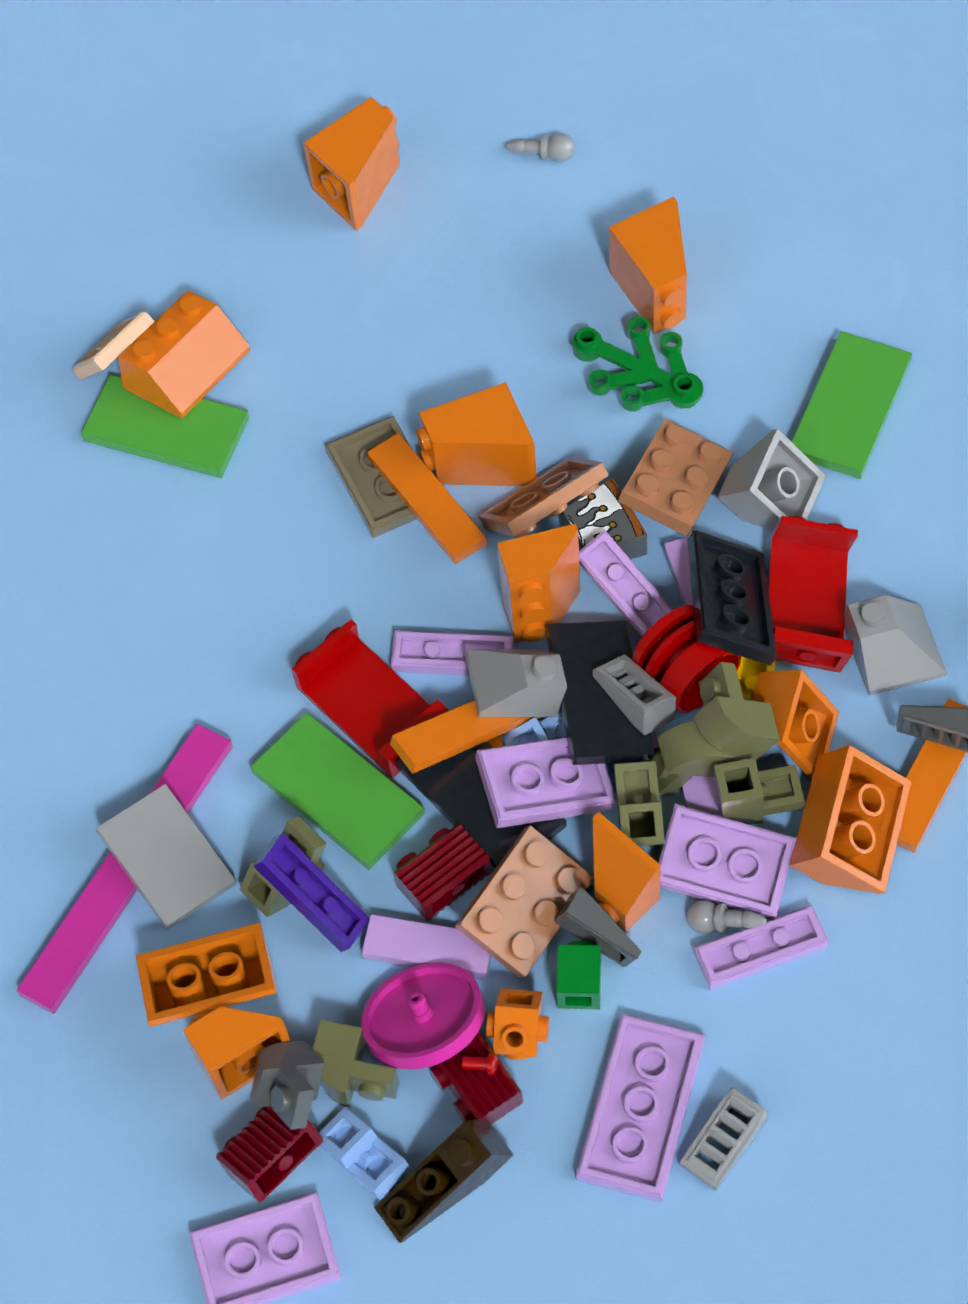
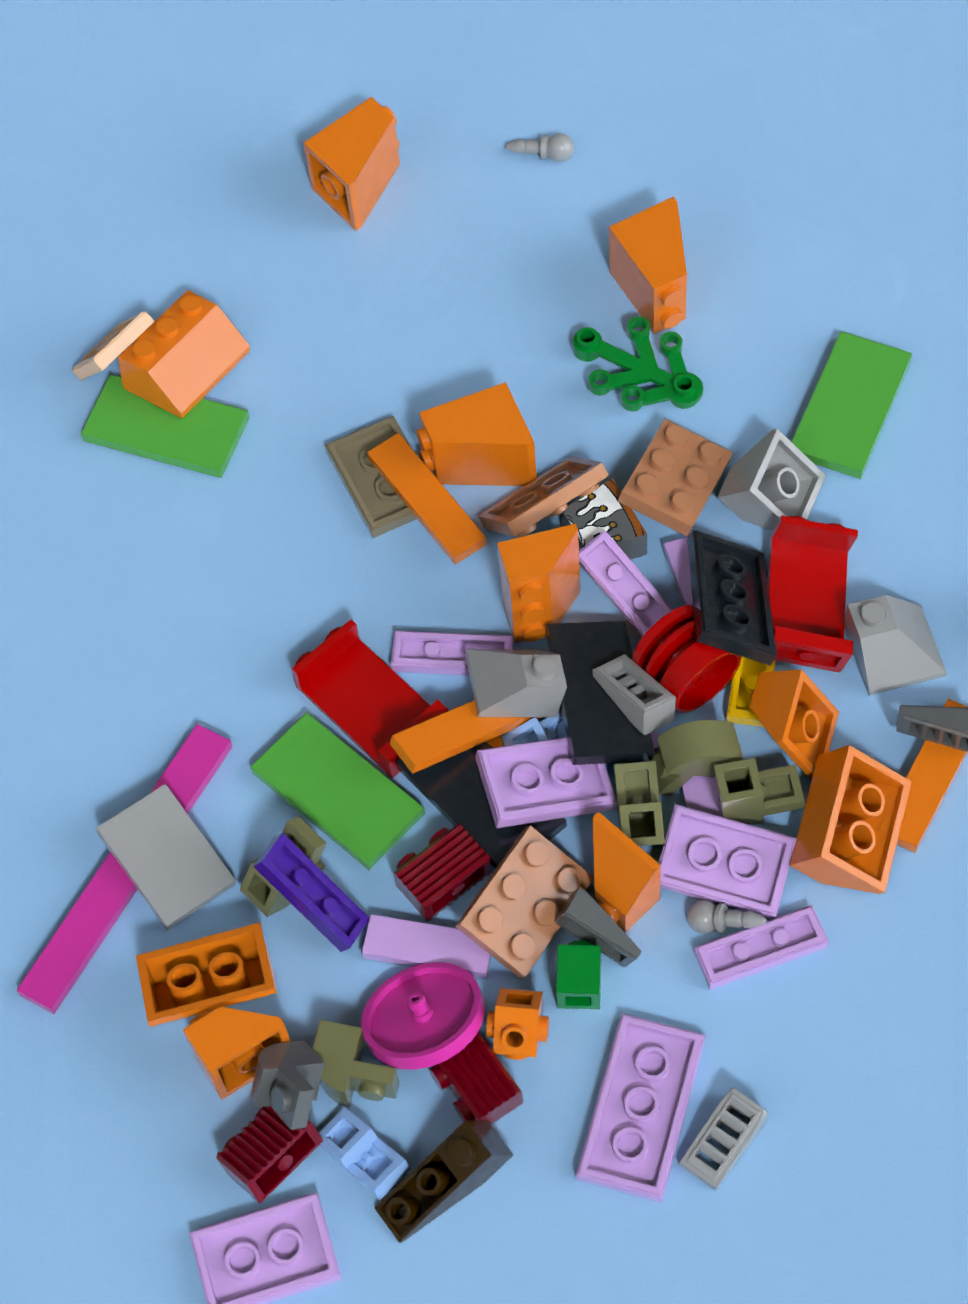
red piece [462,1053,498,1076] -> none
olive brick [694,662,780,760] -> none

